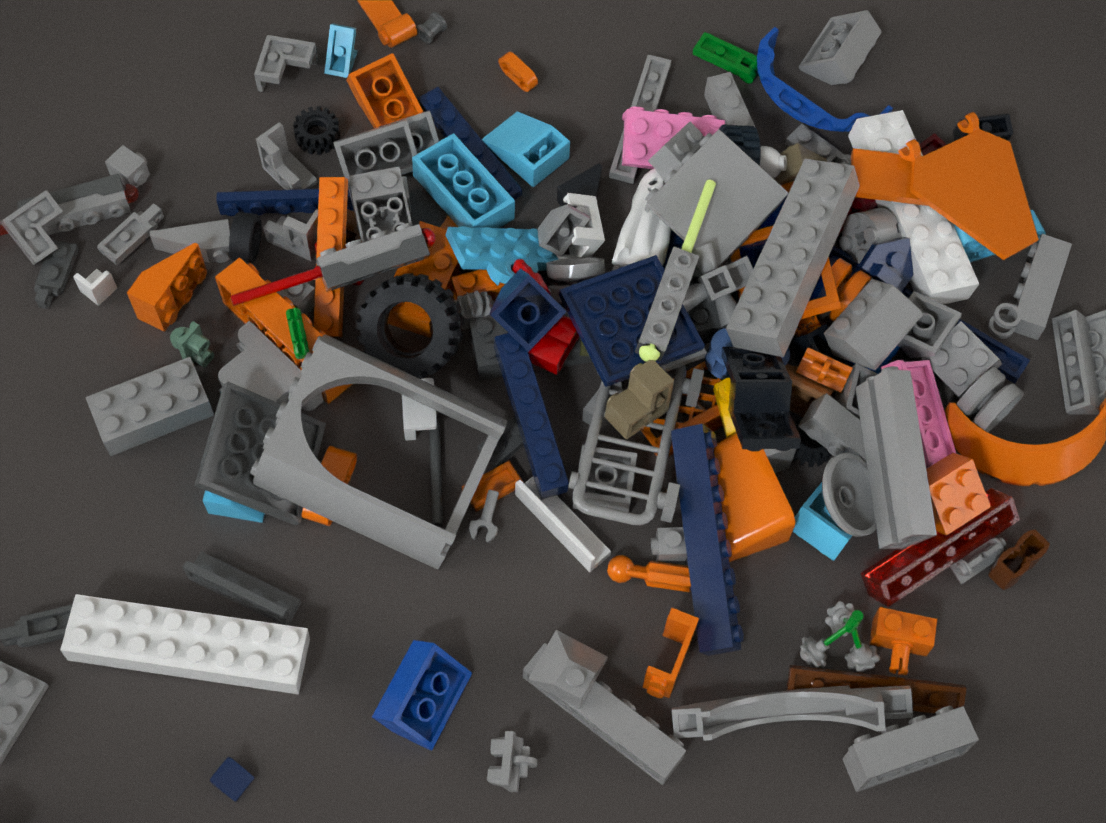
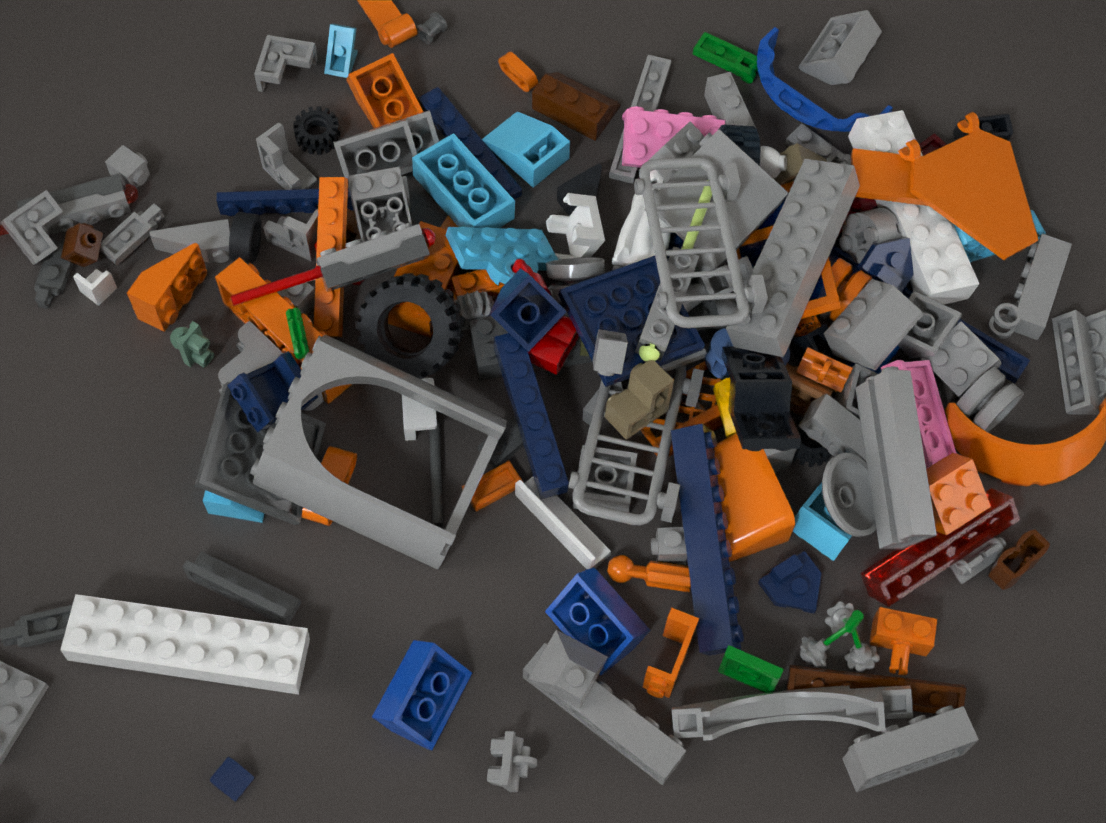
light grey brick [85,357,214,457] -> none
light grey bar [469,490,499,543] -> none
light grey slope [537,204,590,257] -> none
none -> reddish brown brick [61,223,103,267]
none -> dark blue panel [227,351,318,433]
none -> reddish brown slope [532,72,621,141]
none -> blue slope [545,567,651,676]
none -> light grey brick [592,329,628,376]
none -> light grey bar [634,157,768,328]
none -> green tile [718,645,784,693]
none -> dark blue plate [758,551,822,614]

